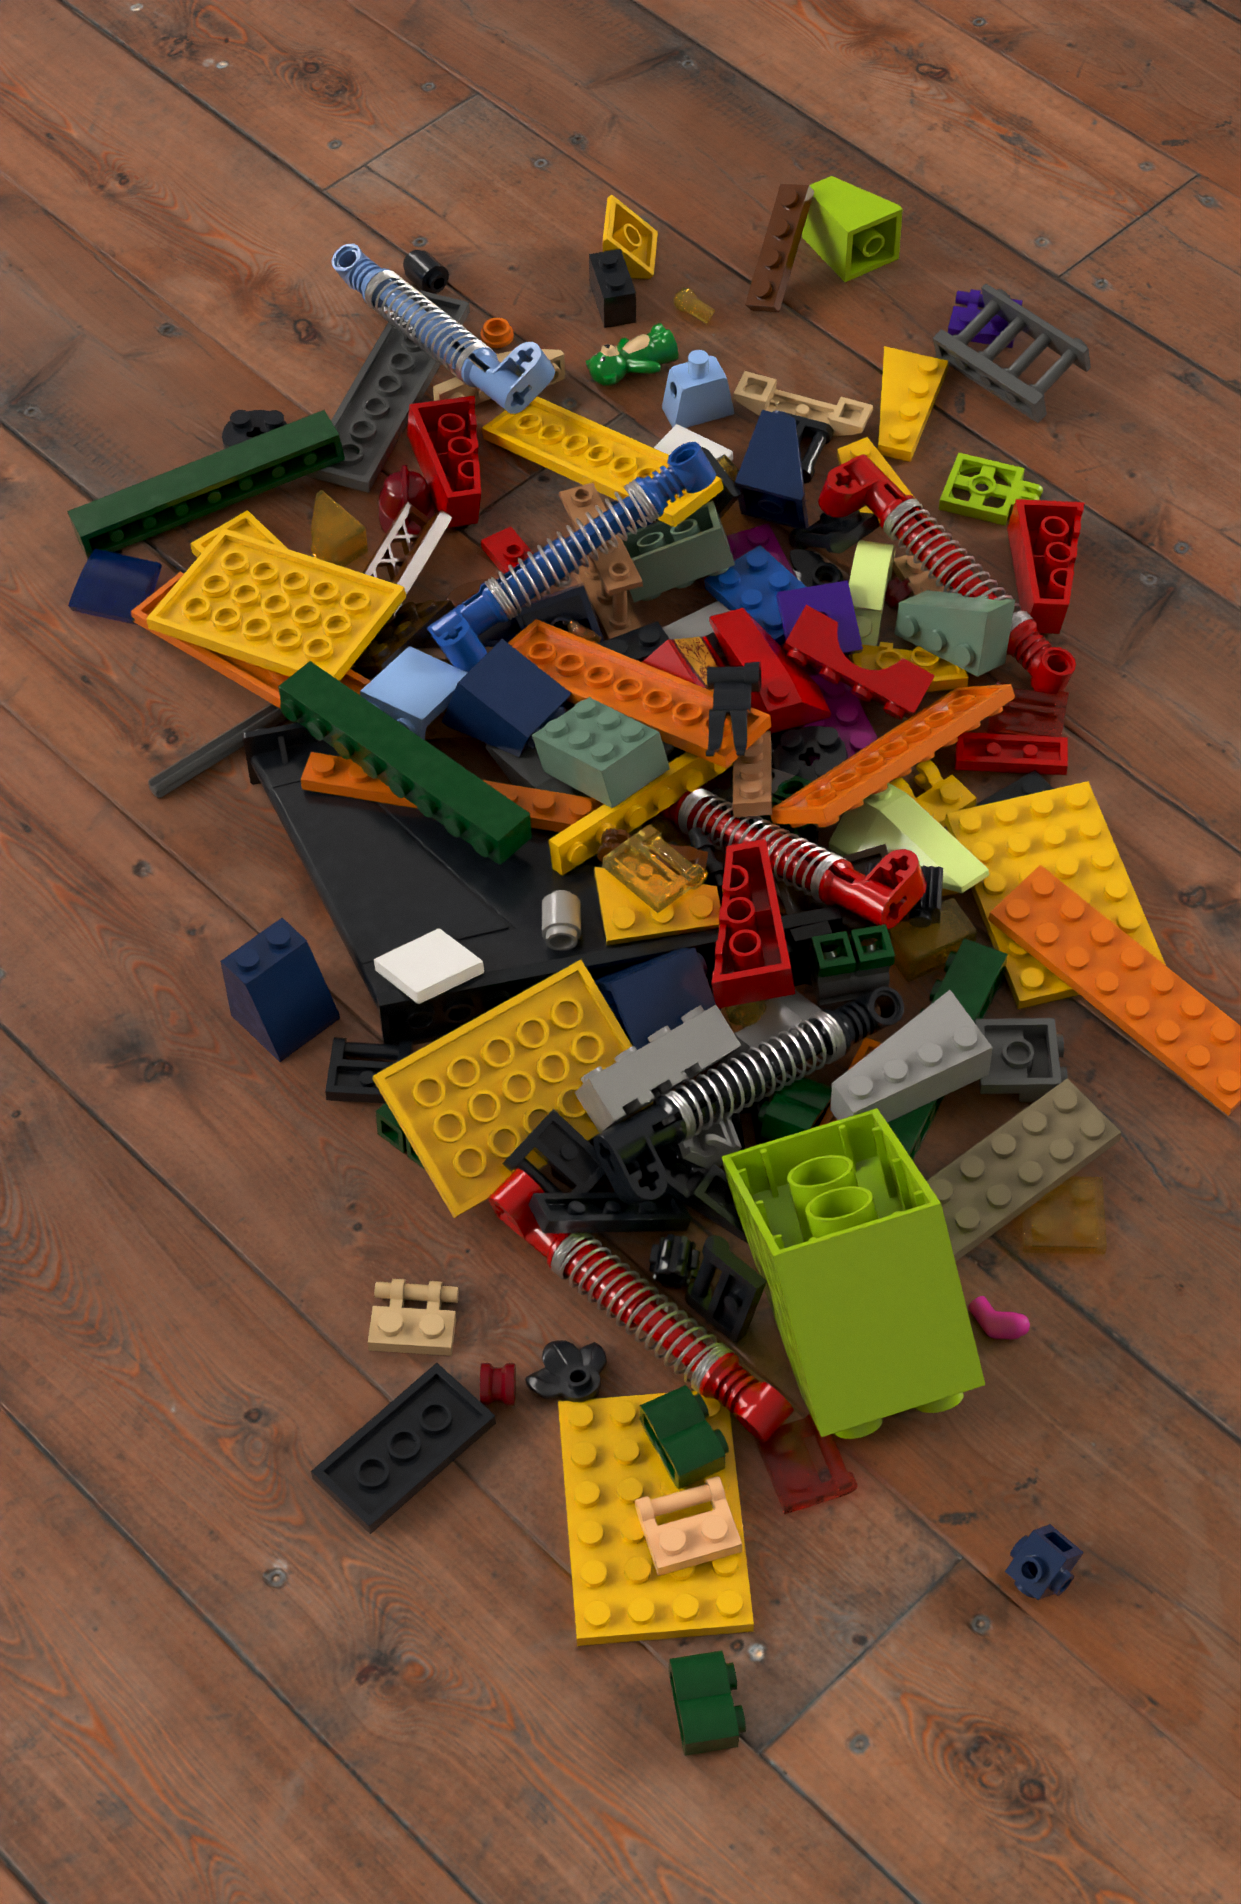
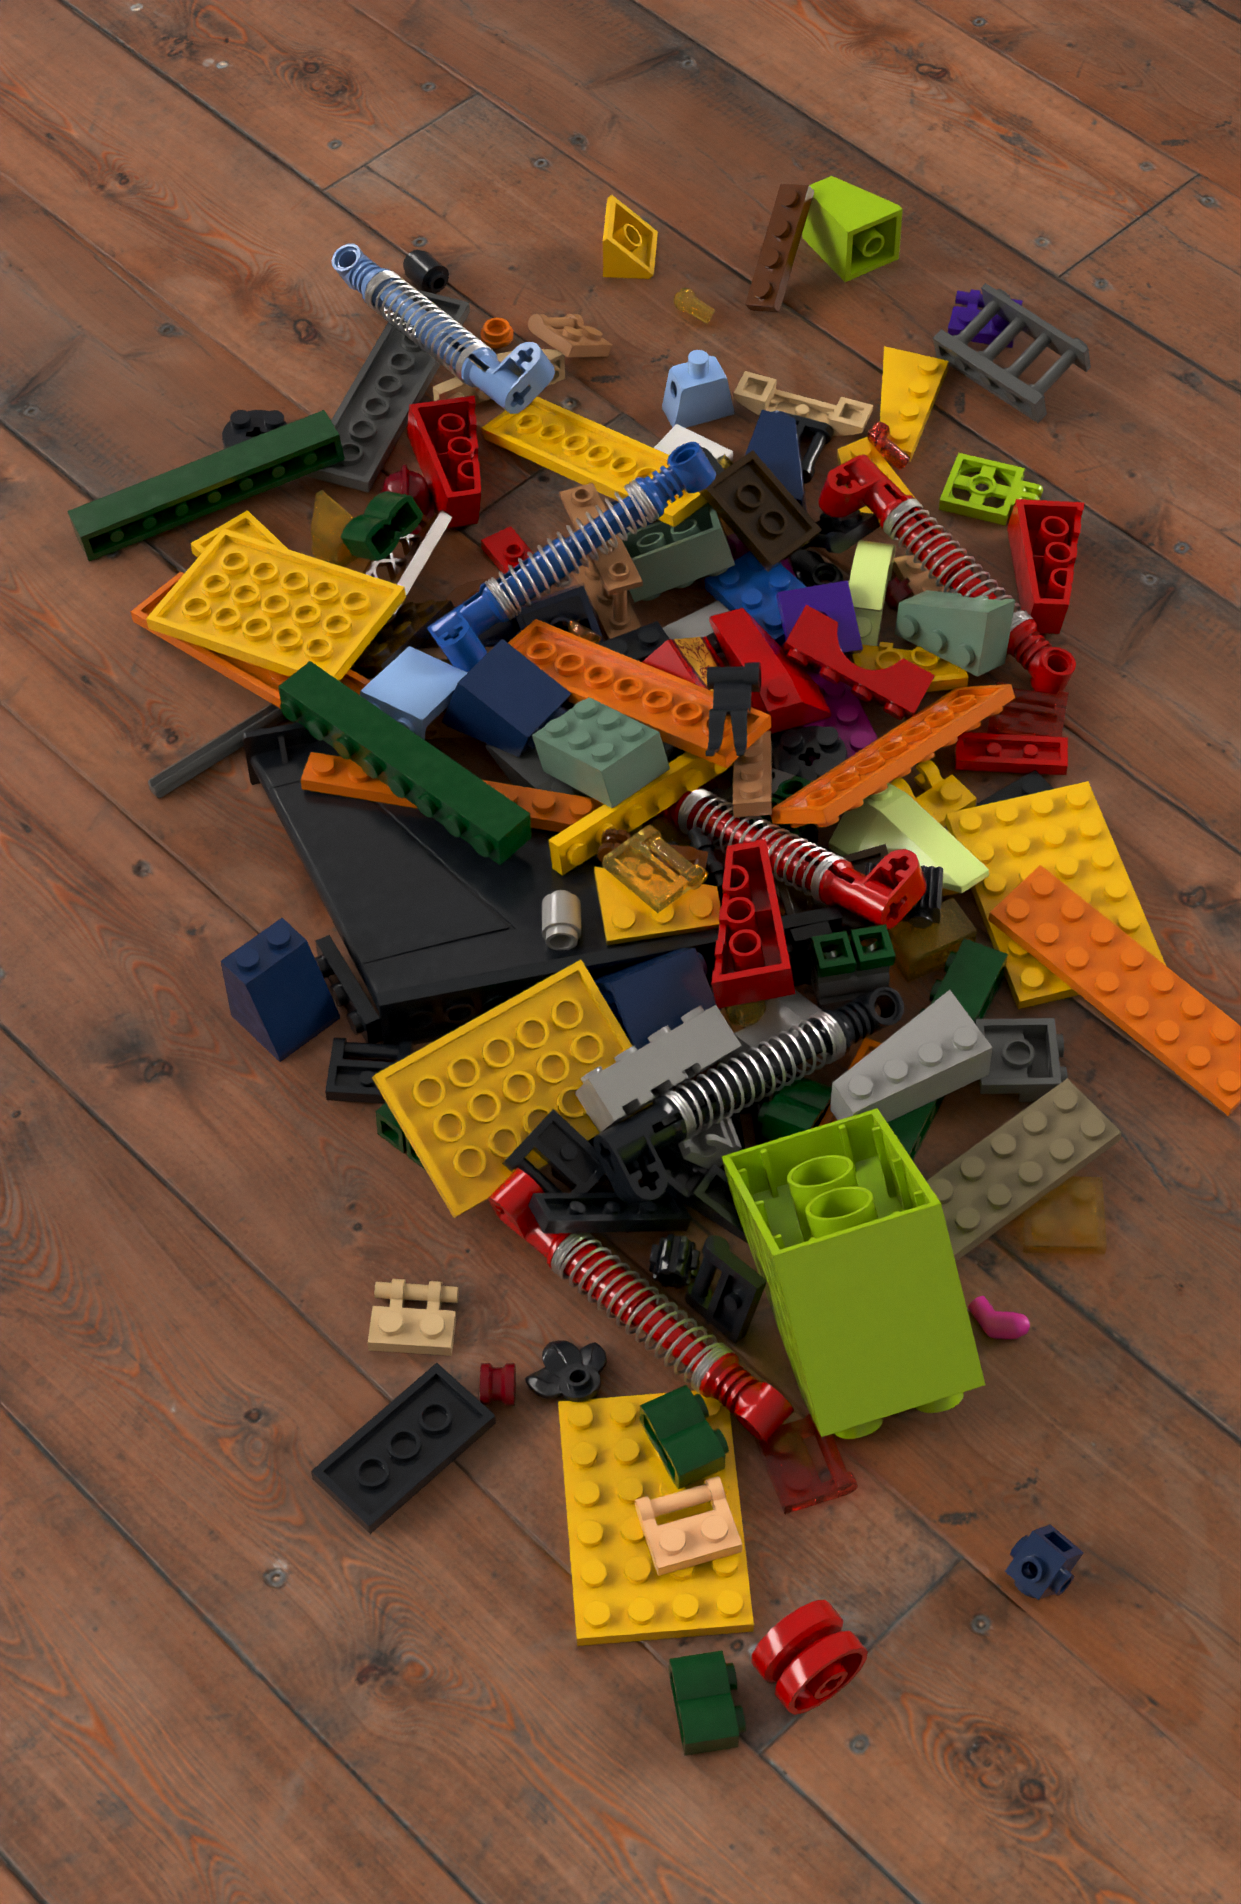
clear blue slope [68,549,162,625] -> none
white tile [374,928,484,1004] -> none
green piece [586,323,679,386] -> none
black brick [589,249,636,328] -> none
none -> black plate [315,935,383,1043]
none -> dark green brick [340,491,423,561]
none -> medium nougat plate [528,314,612,357]
none -> dark brown plate [699,450,822,572]
none -> red wheel [751,1599,868,1715]
none -> clear red arm [867,422,910,470]

